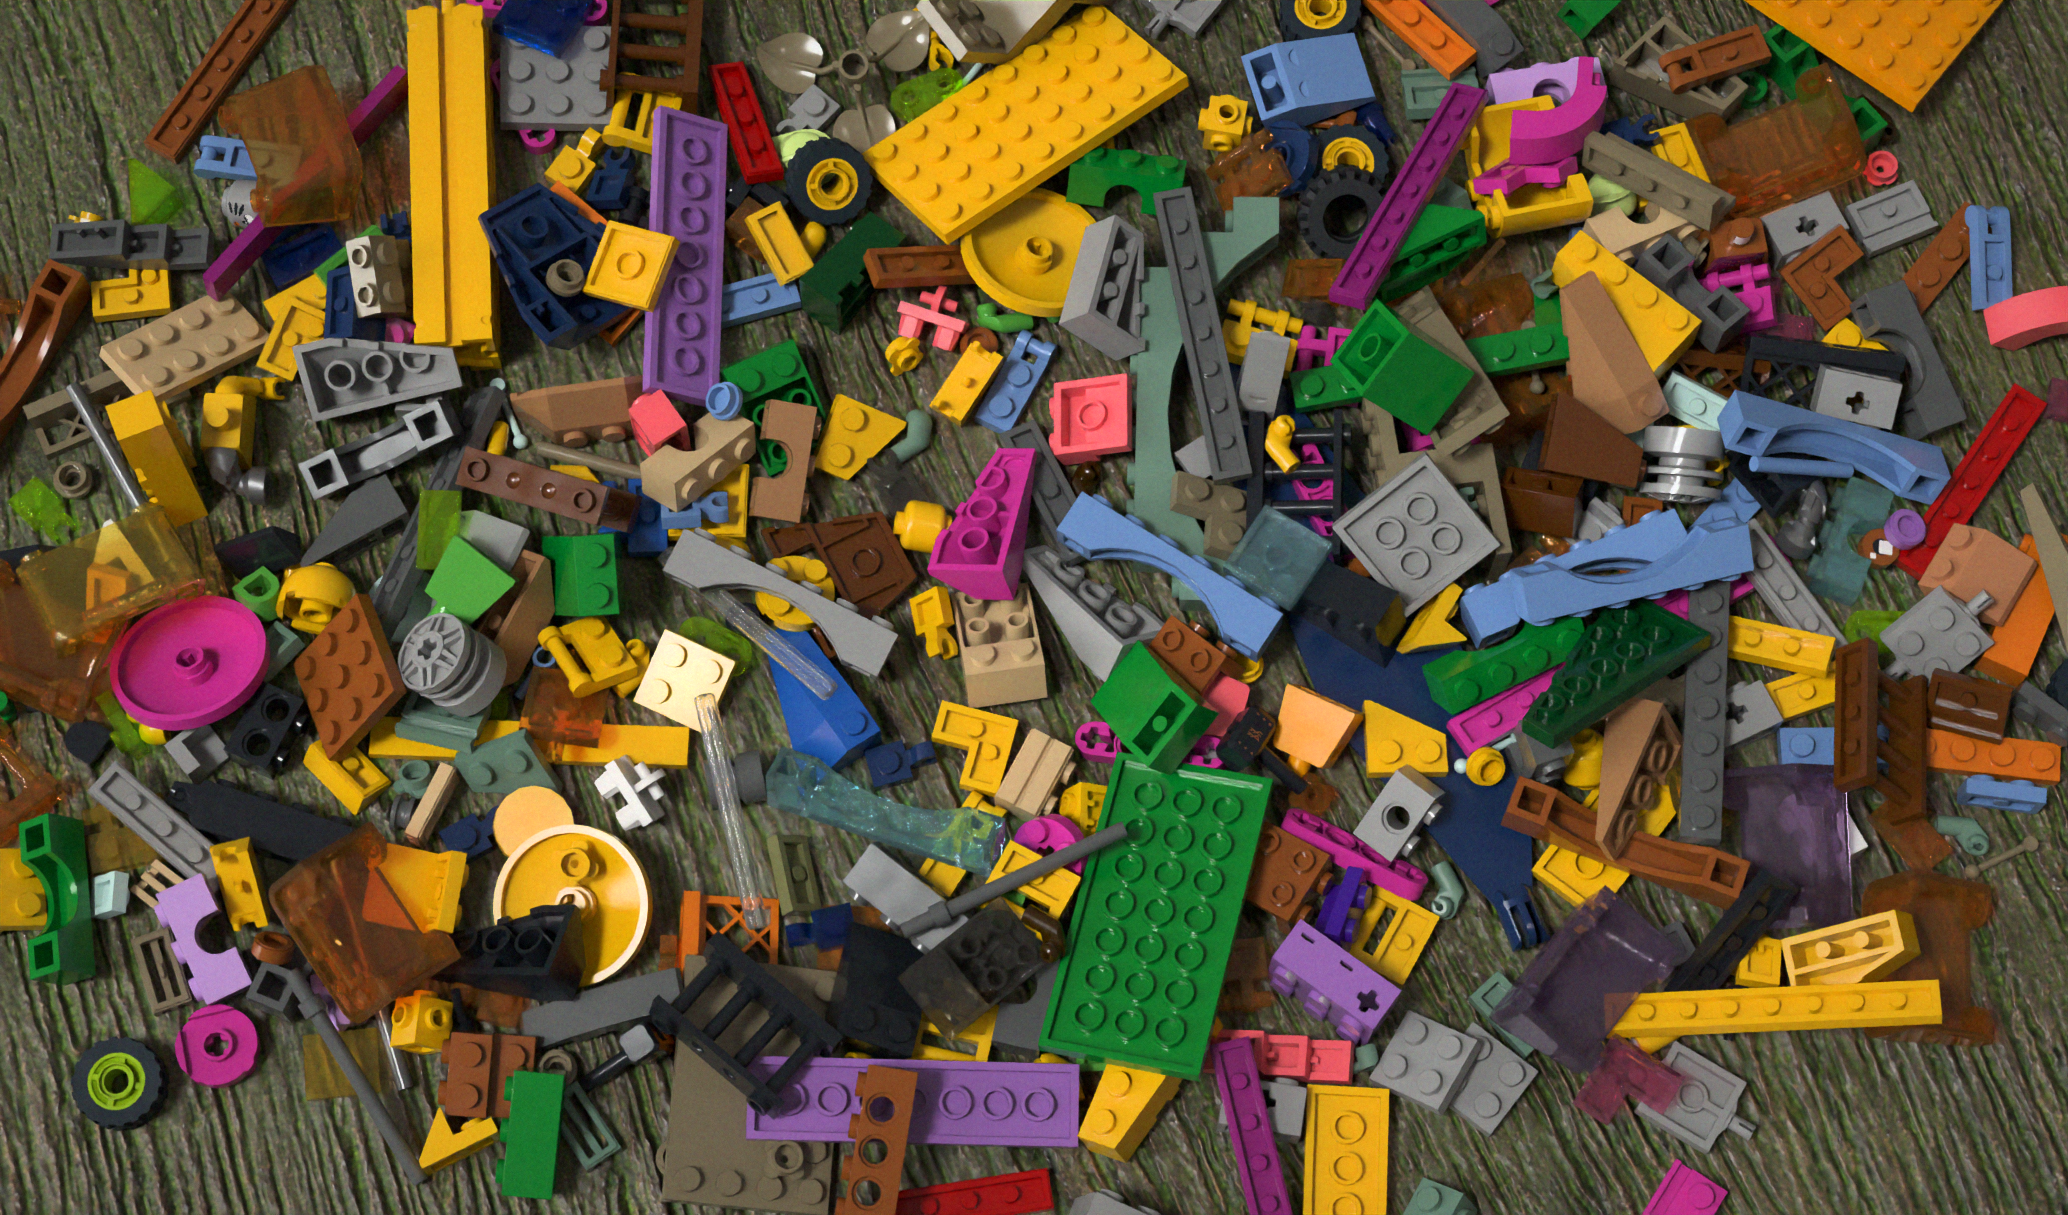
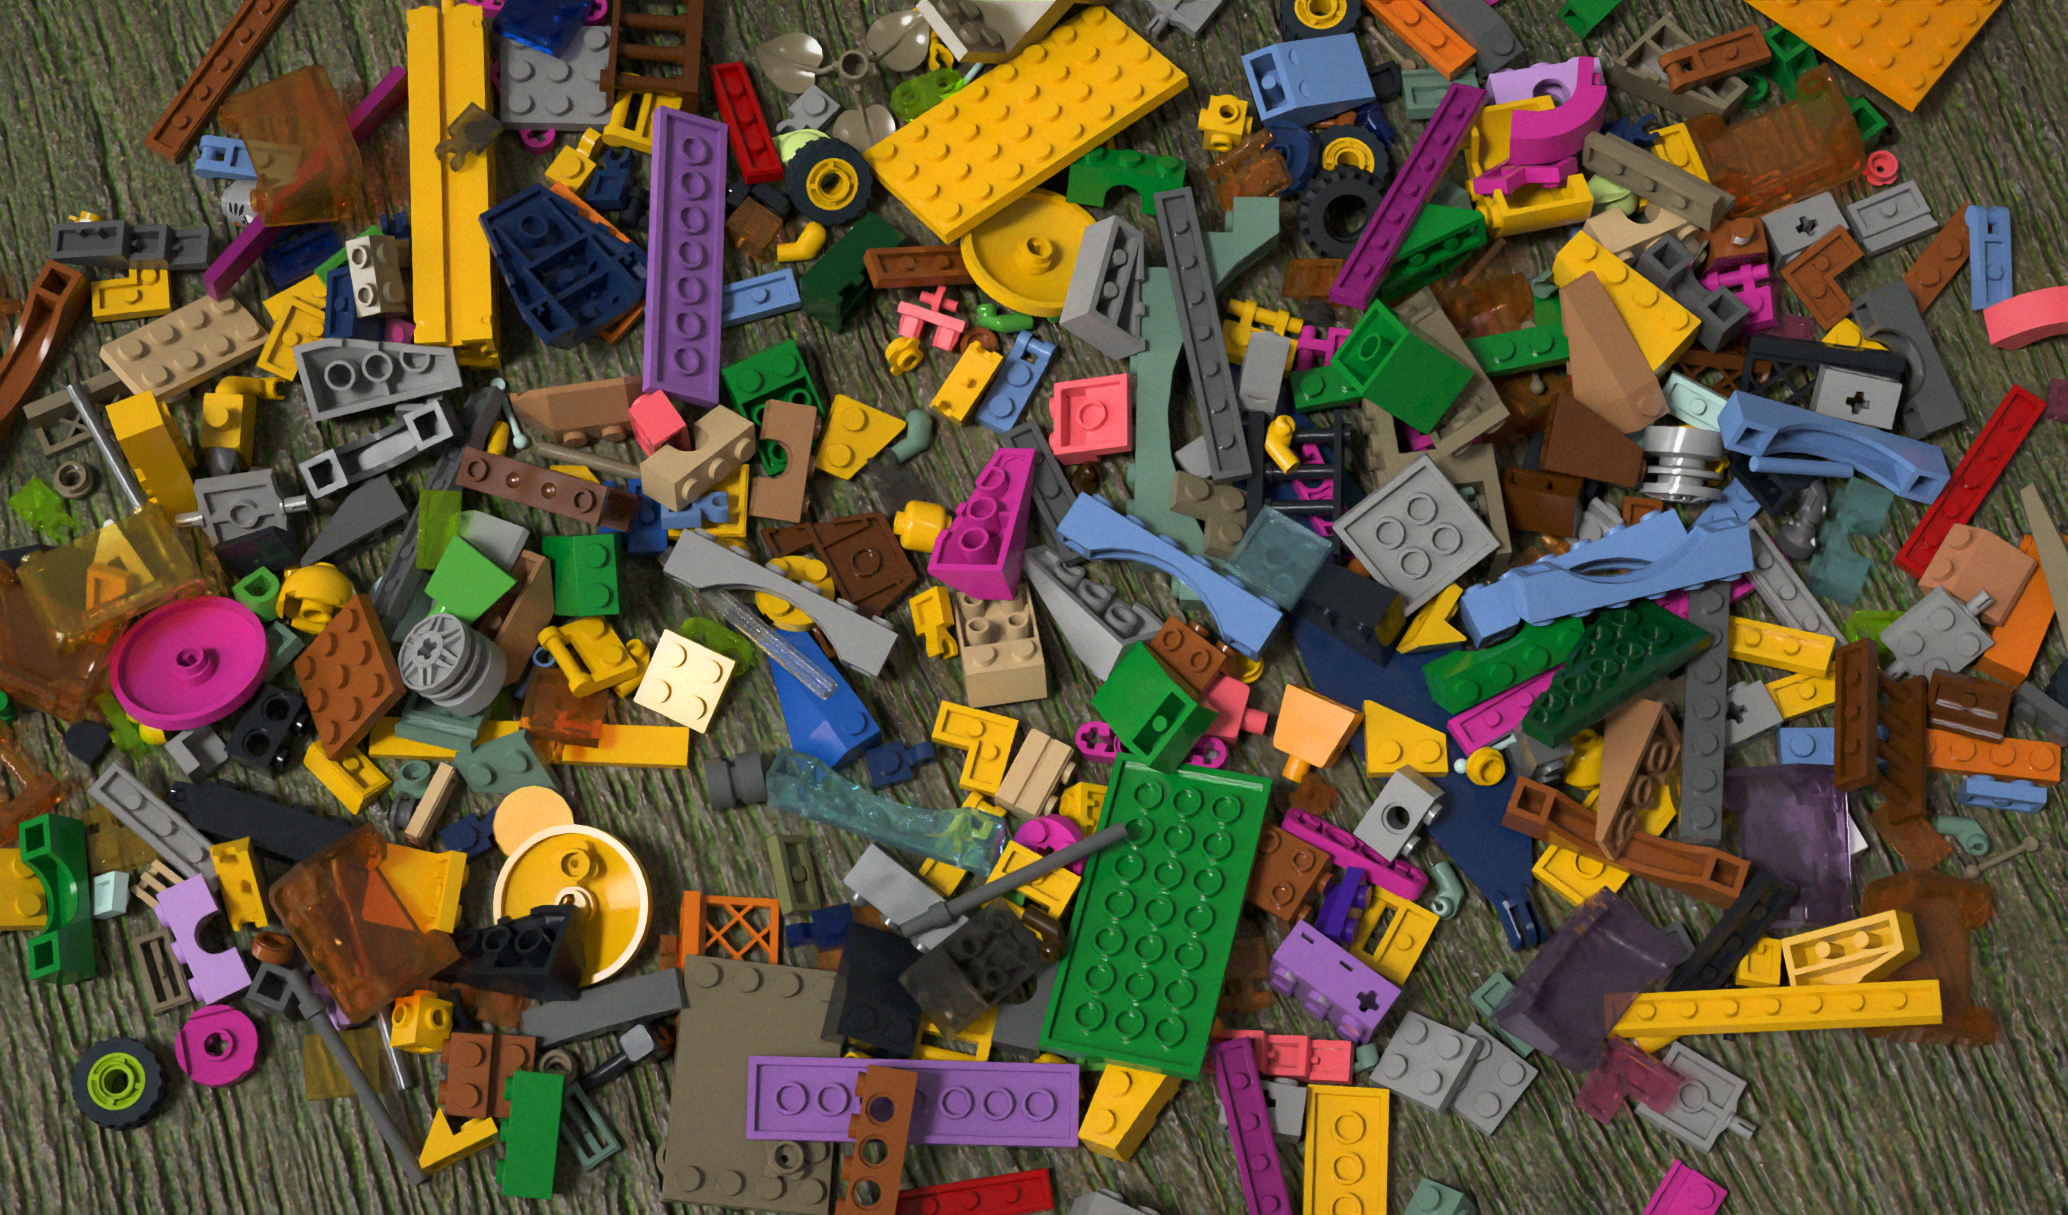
clear neon green slope [128,158,183,226] -> none
dark tan plate [546,259,585,297] -> none
yellow plate [582,220,680,313] -> none
white hips [595,754,666,831] -> none
black fence [649,931,844,1120] -> none
clear axle [694,693,768,930] -> none
medium blue plate [705,382,743,421] -> none
yellow tile [744,201,814,287] -> none
black piece [1216,705,1308,795] -> none
dark orange tile [1857,528,1900,570] -> none
medium lavender tile [1884,509,1926,550] -> none
none -> light grey plate [175,468,311,553]
none -> clear smoke plate [434,102,503,172]
none -> black tile [1367,60,1403,104]

